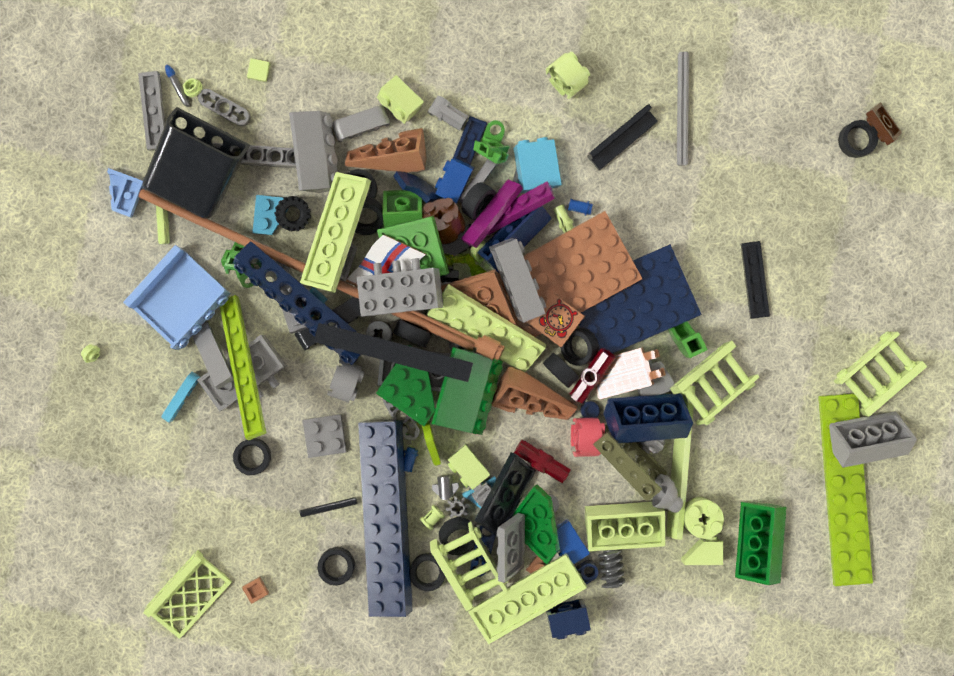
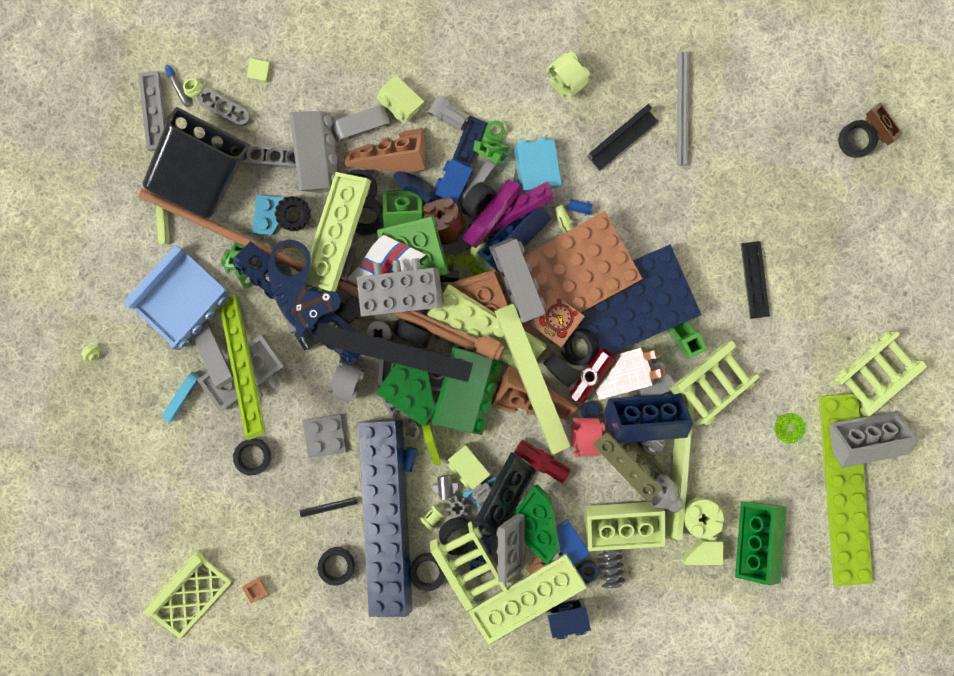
light blue wing [107,168,143,218] -> none
none -> dark blue animal [268,240,341,340]
none -> yellowish green tile [494,304,570,455]
none -> clear neon green gear [774,413,805,443]

